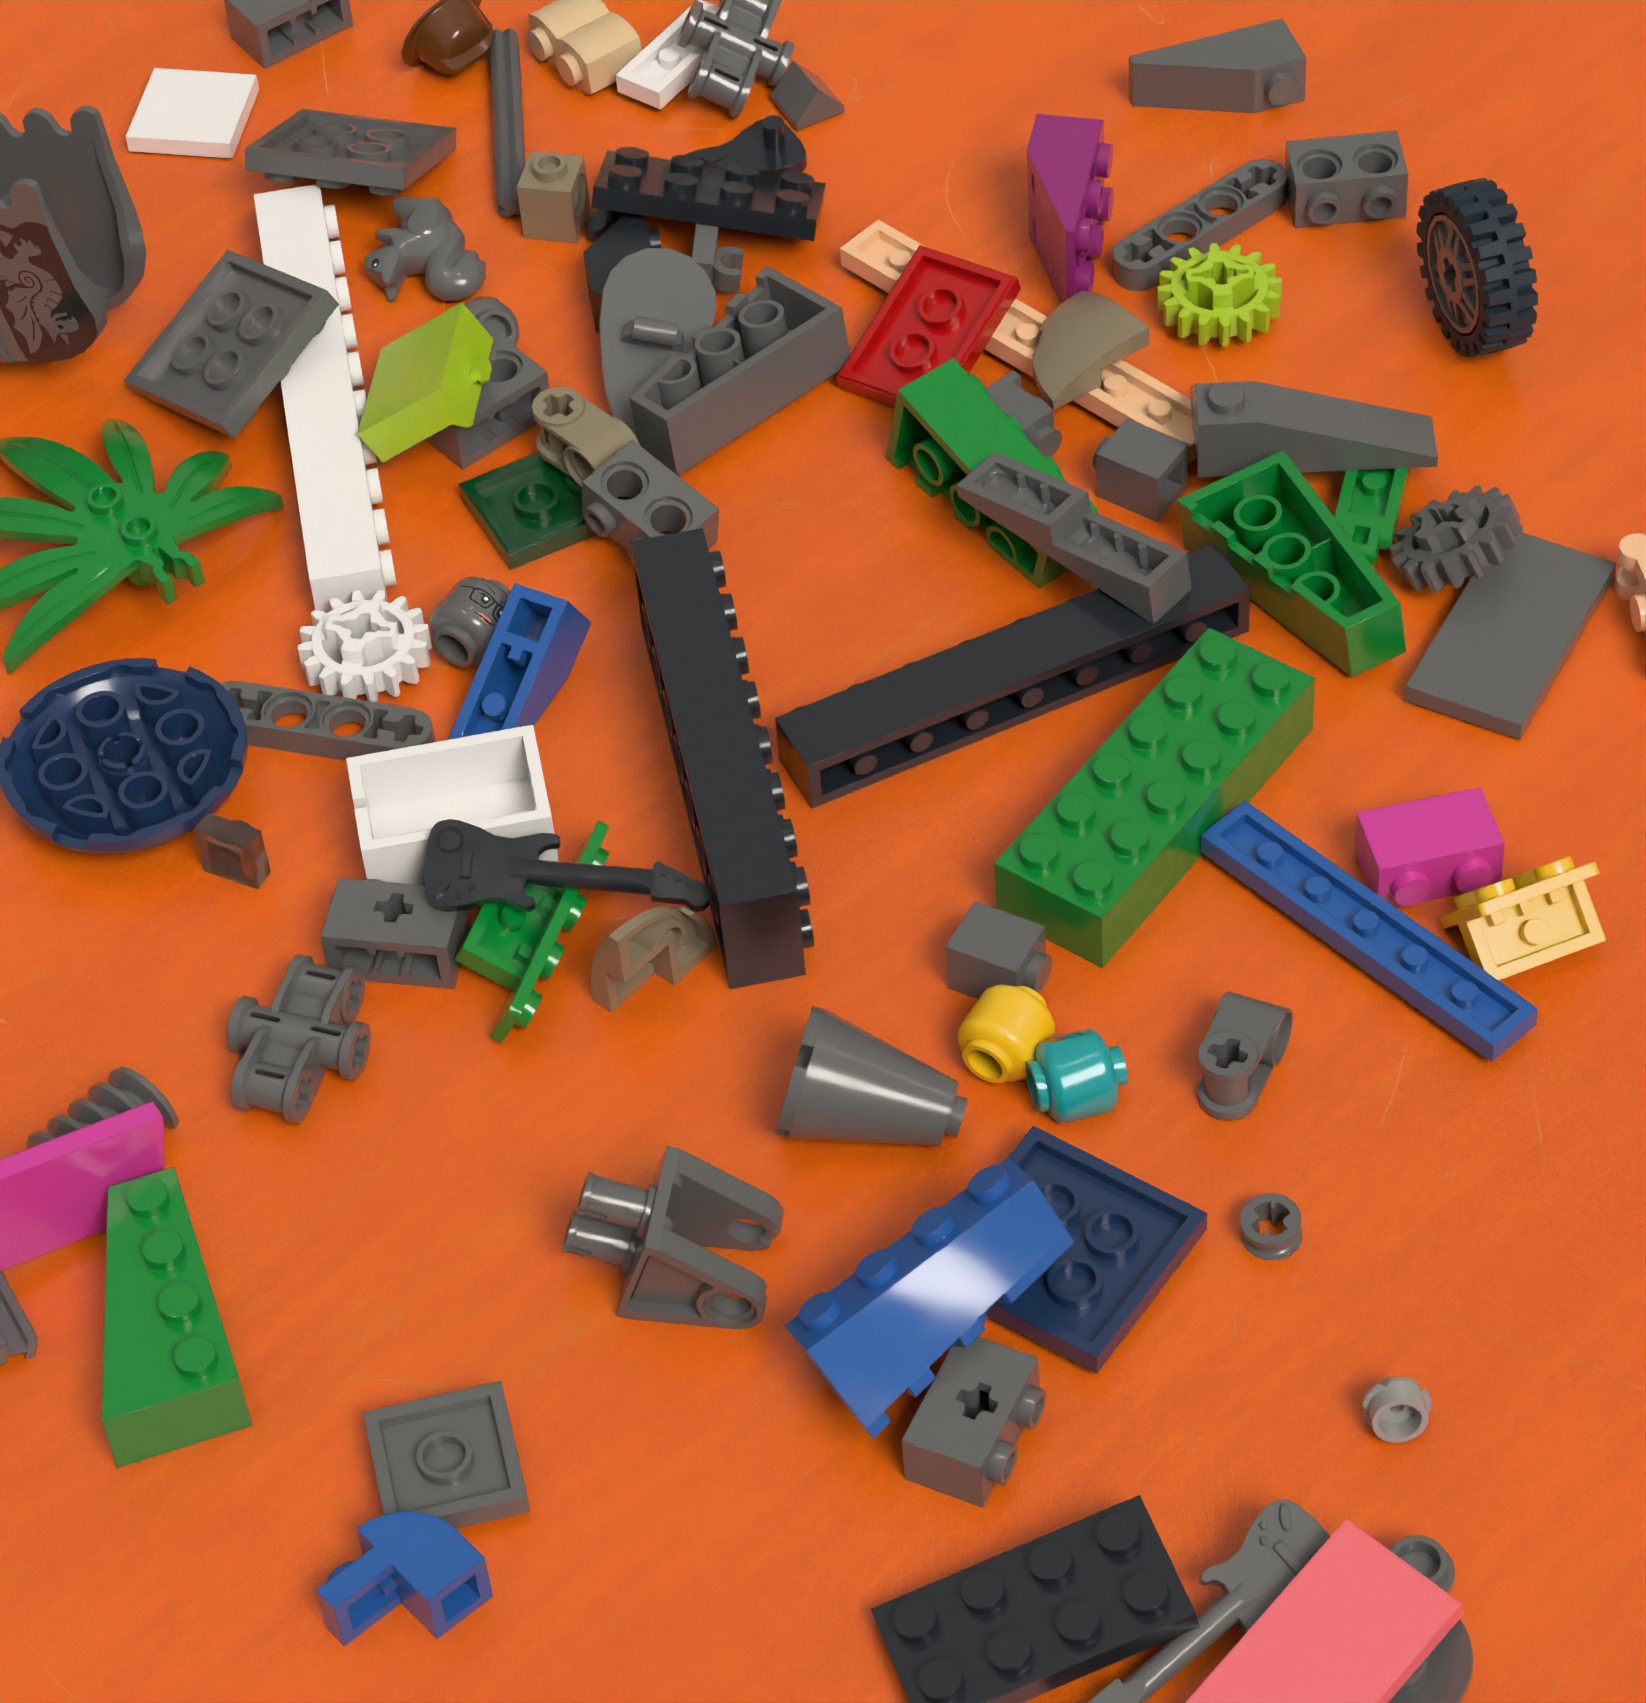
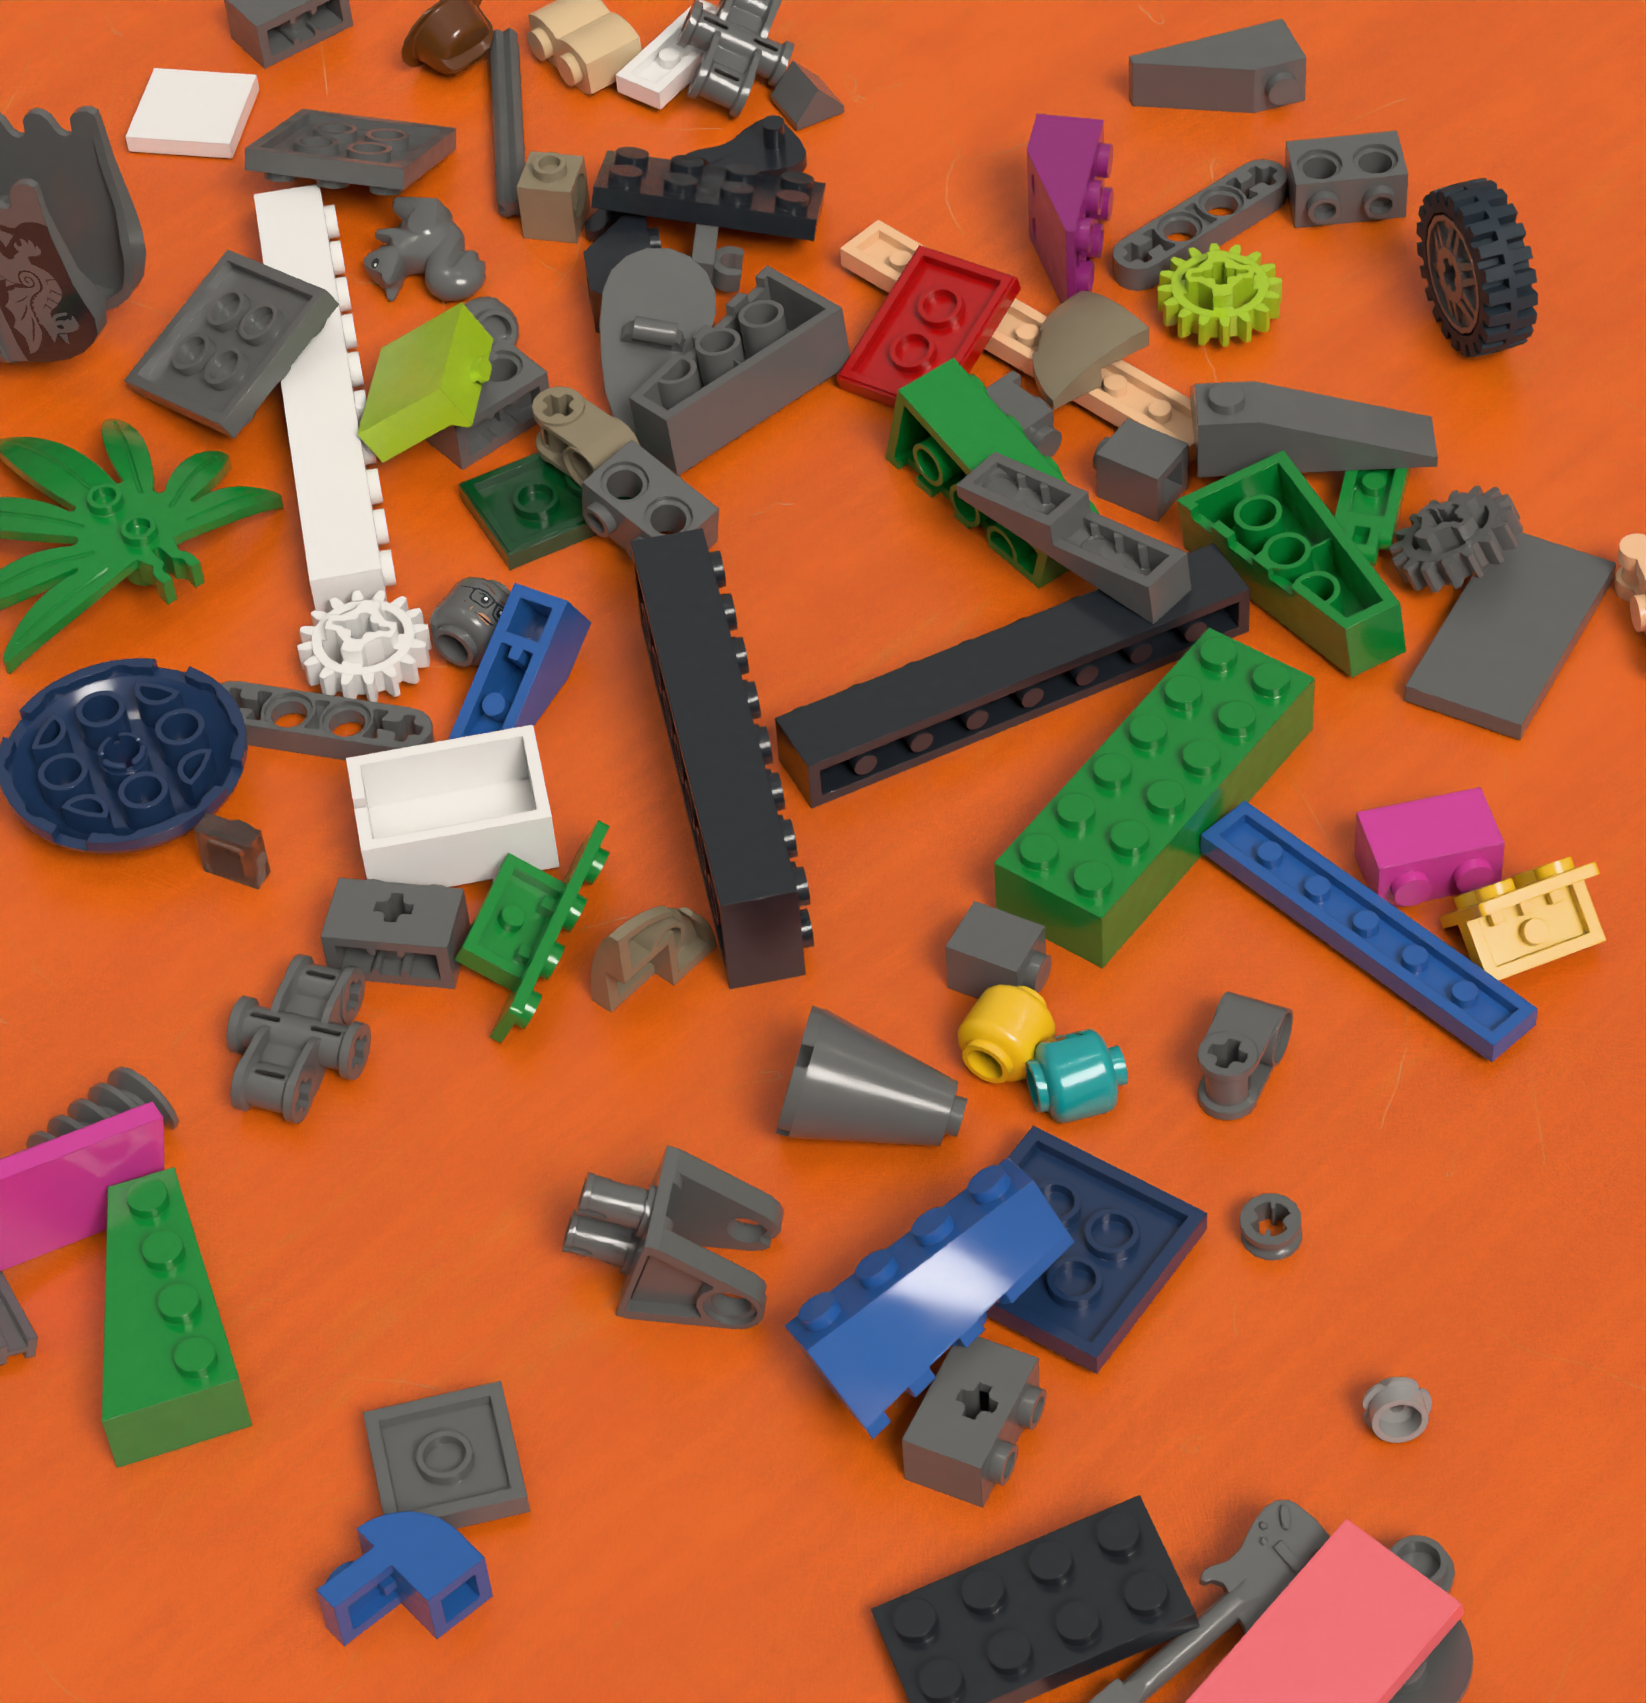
black piece [424,819,711,912] -> none

